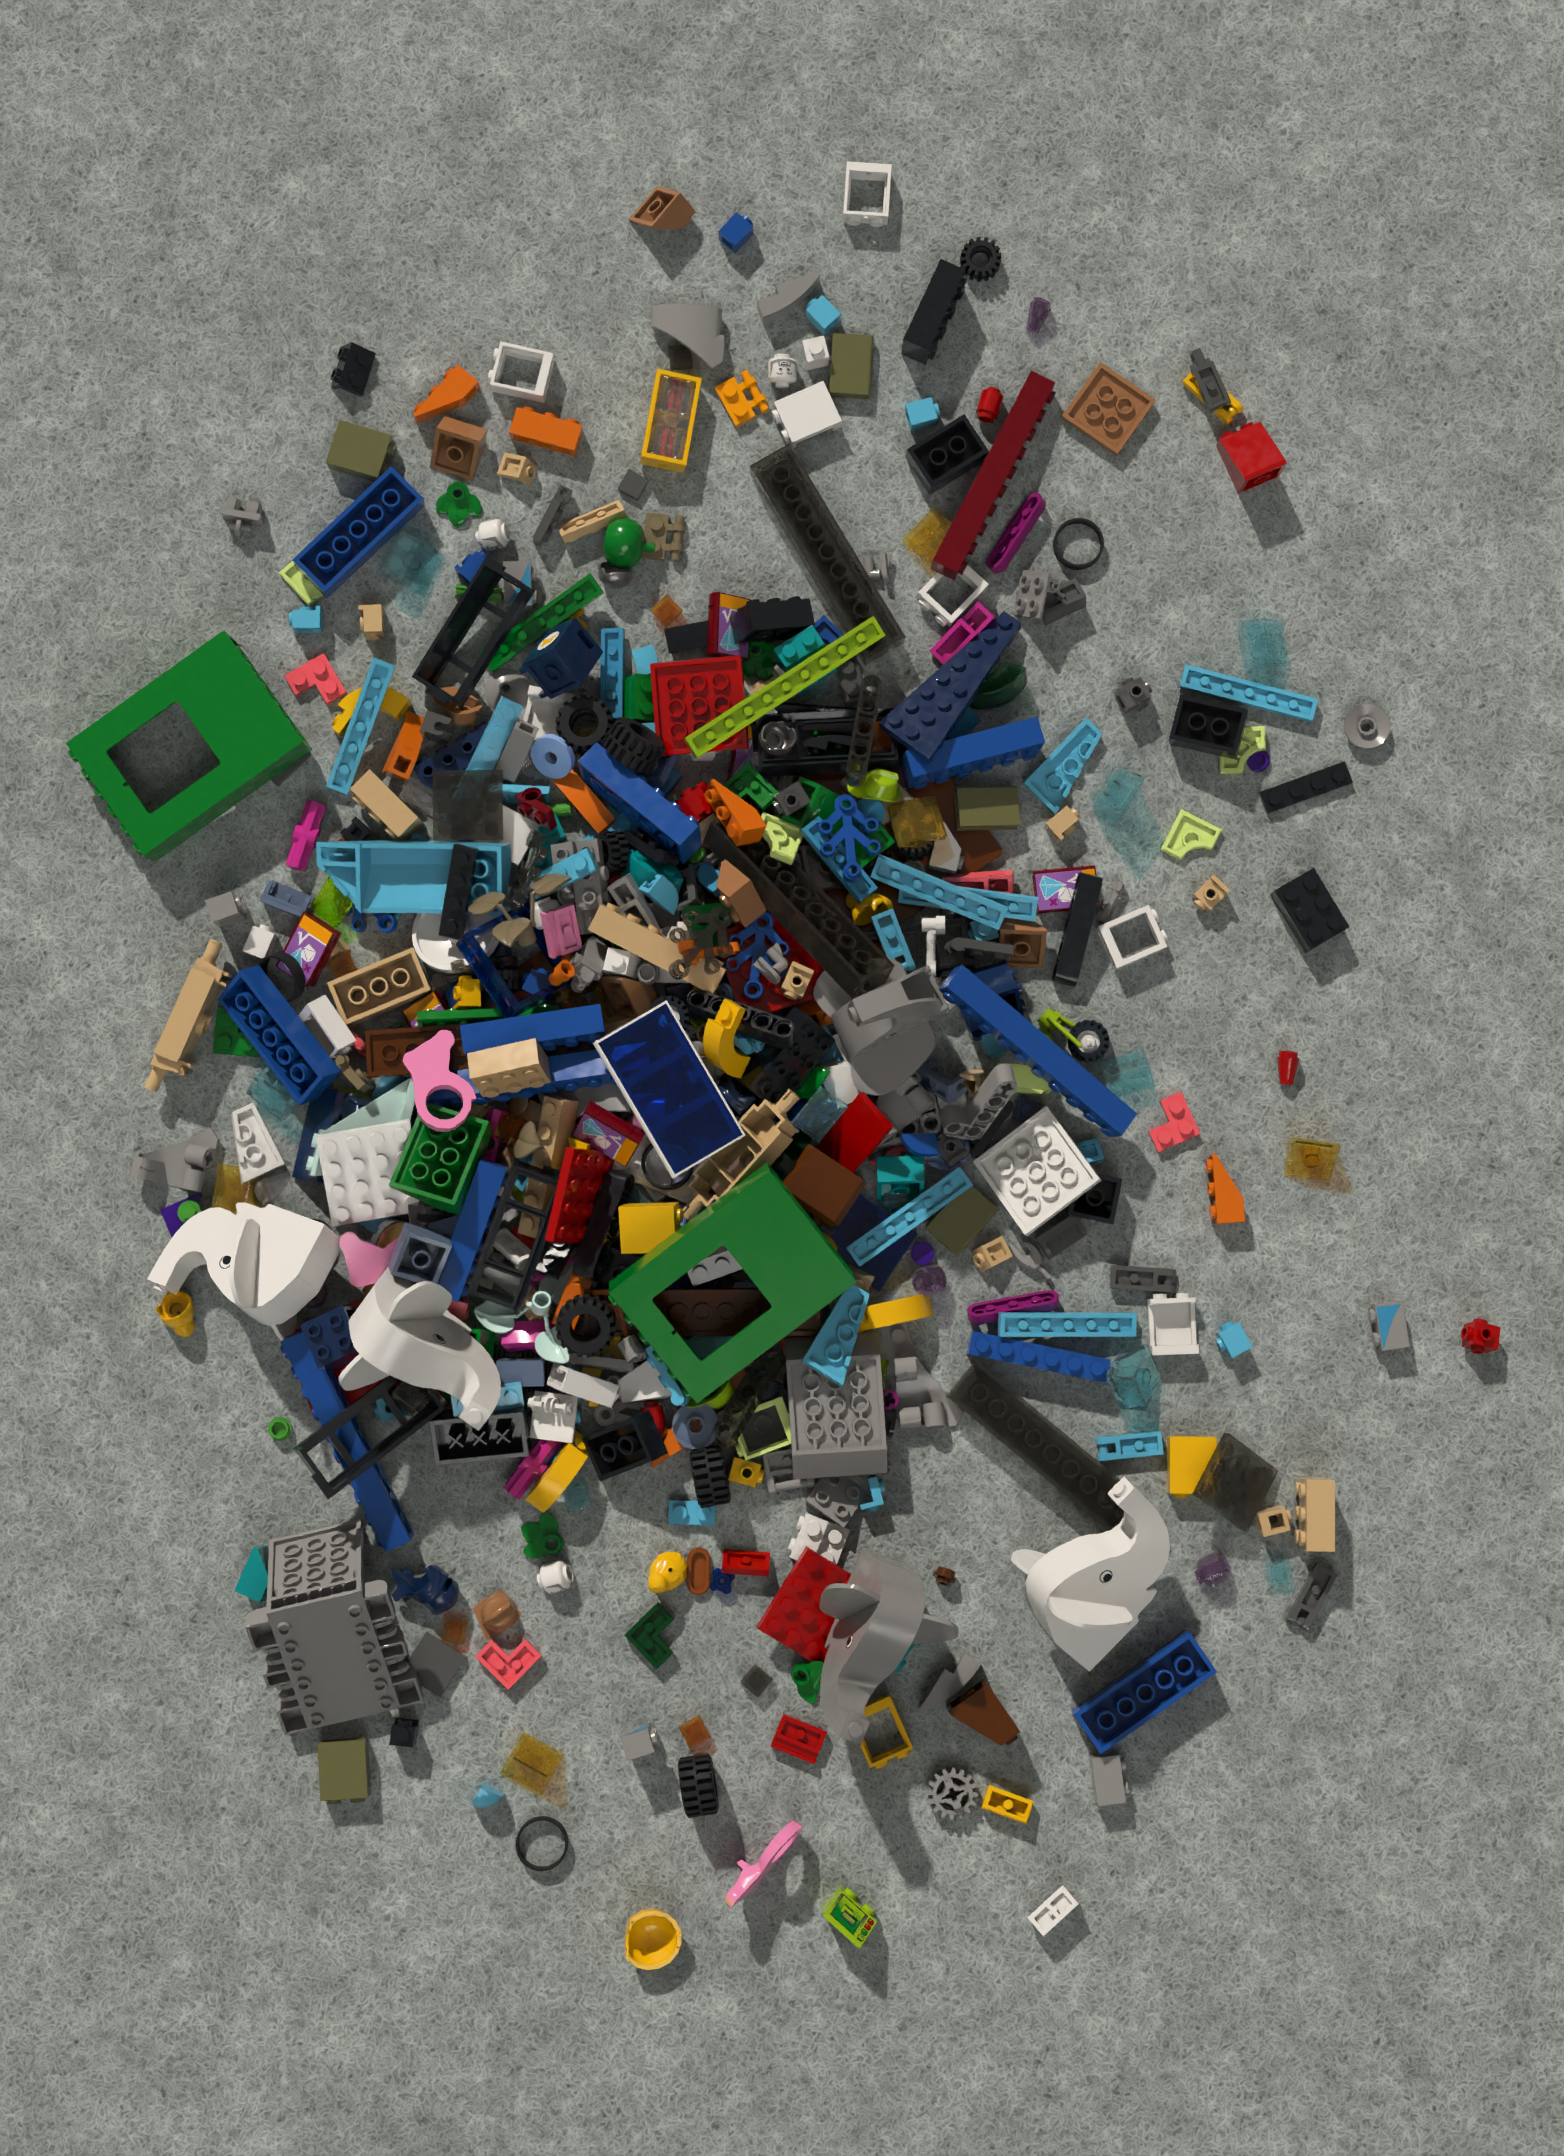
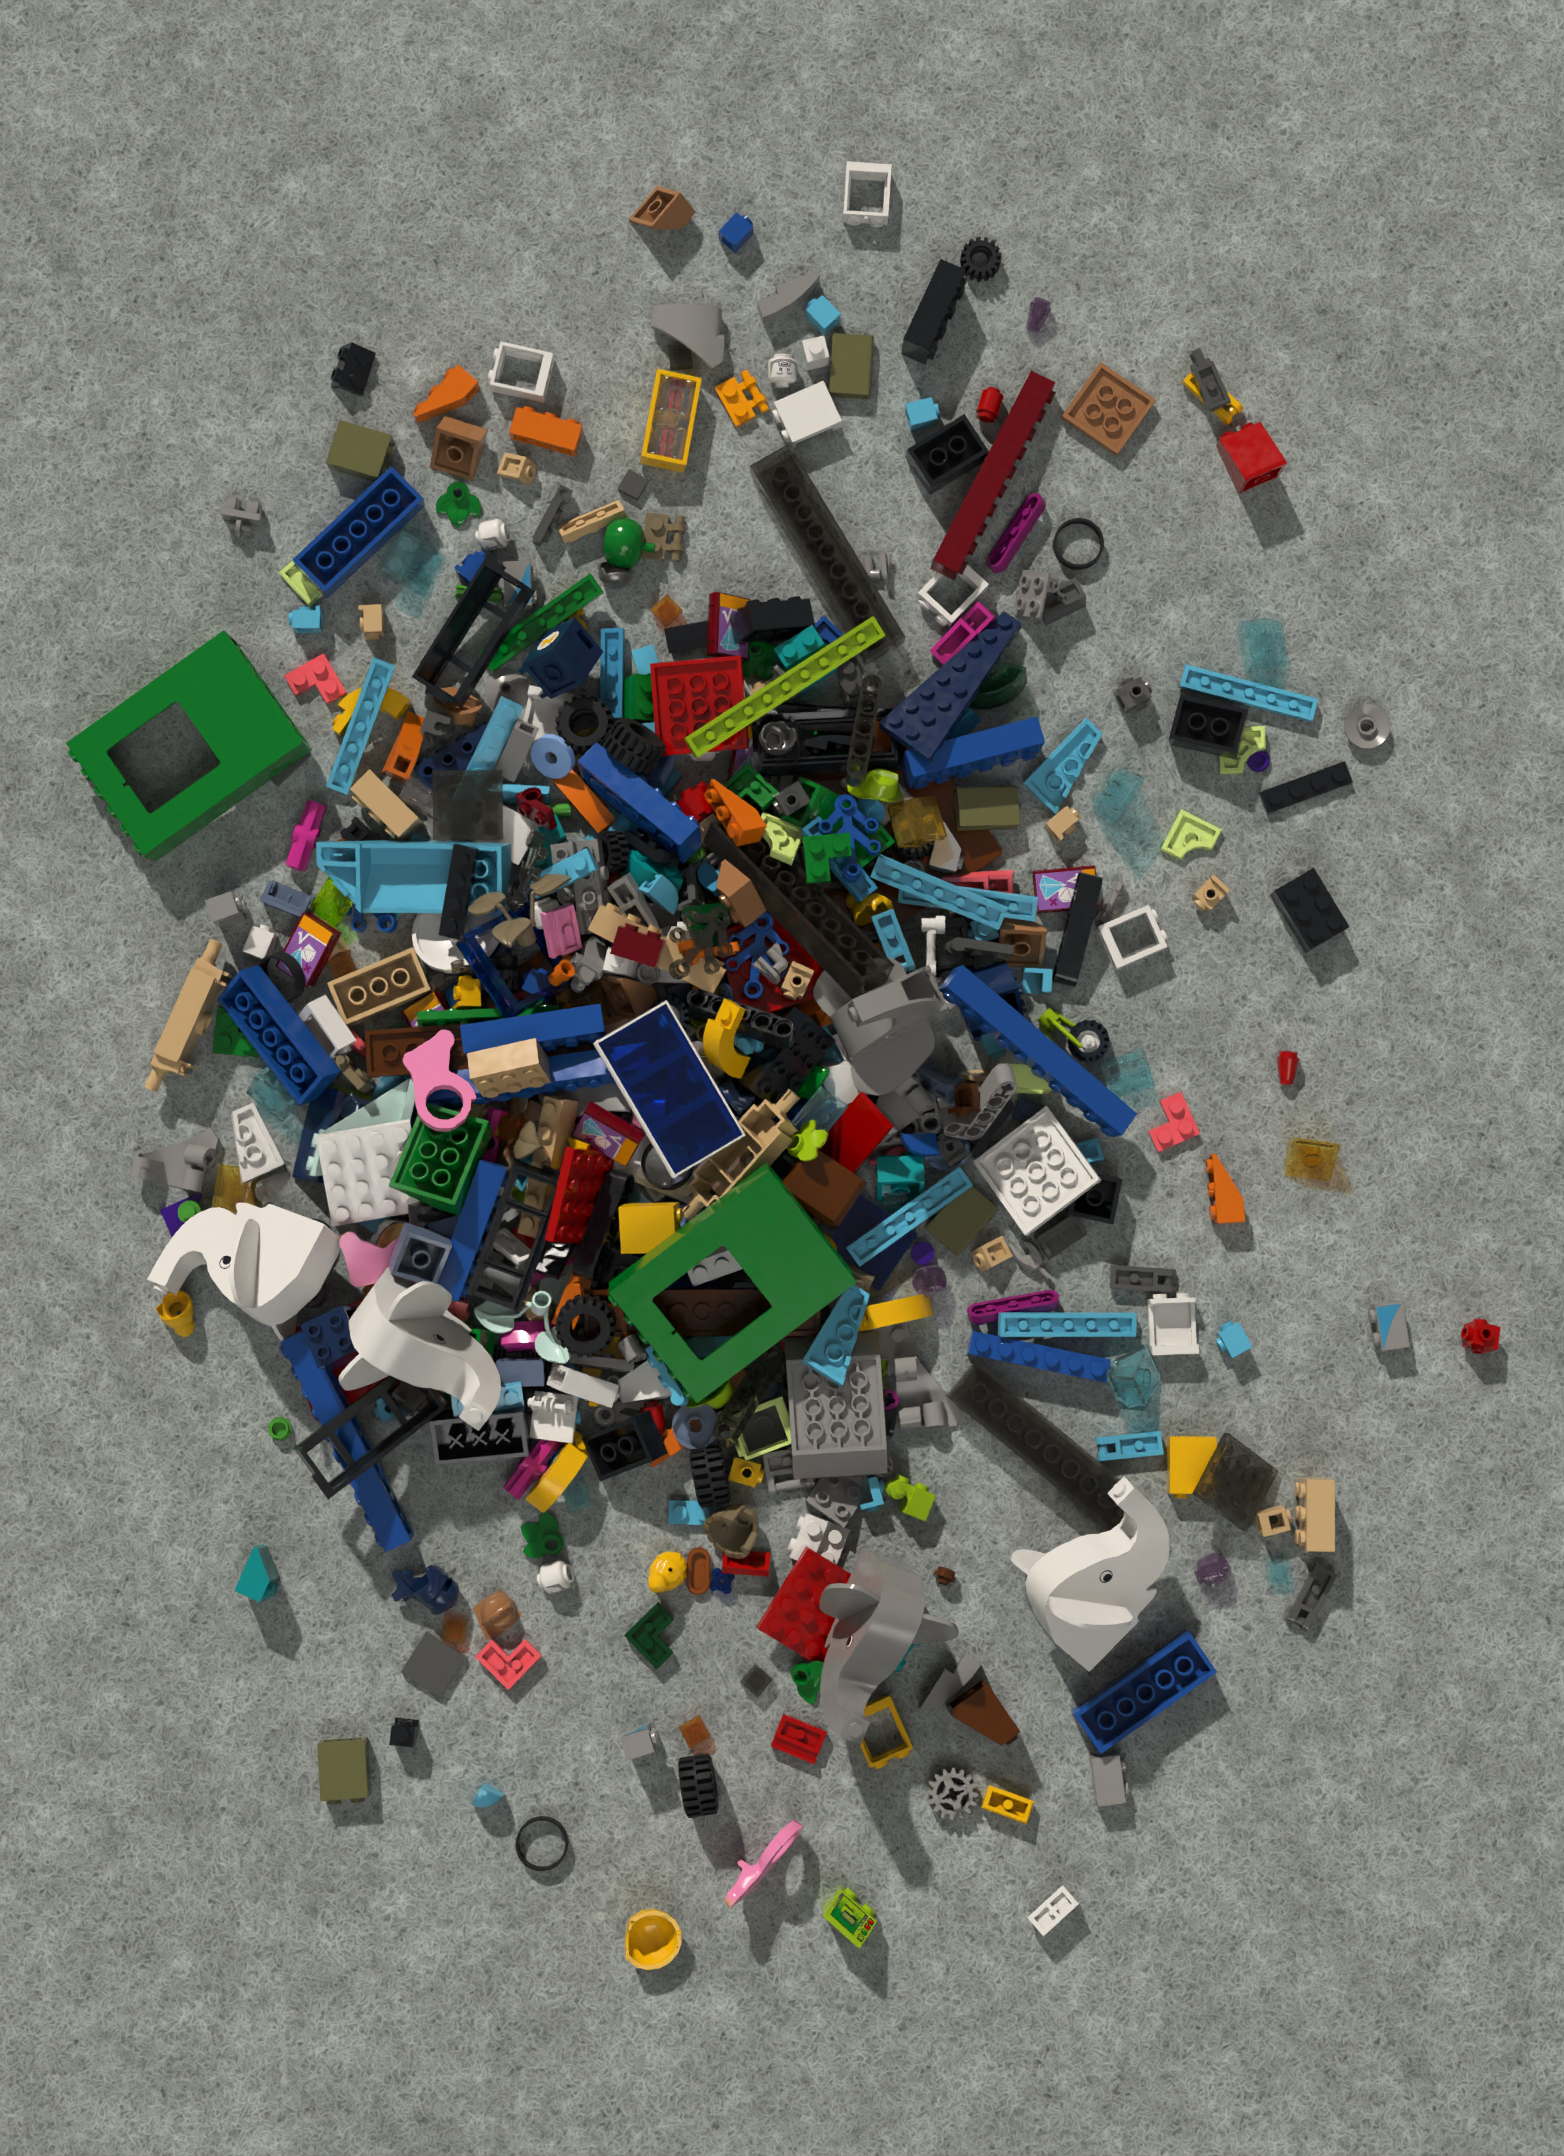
light grey bracket [245,1518,424,1736] -> none
clear yellow slope [500,1731,564,1797] -> none
clear yellow slope [902,508,952,567] -> none
none -> dark red brick [610,923,666,968]
none -> dark tan hair [704,1504,759,1559]
none -> lime plate [787,1120,828,1162]
none -> green plate [803,833,852,884]
none -> lime brick [884,1474,936,1521]
none -> reddish brown bracket [947,1083,980,1118]
none -> medium azure panel [1022,968,1053,995]

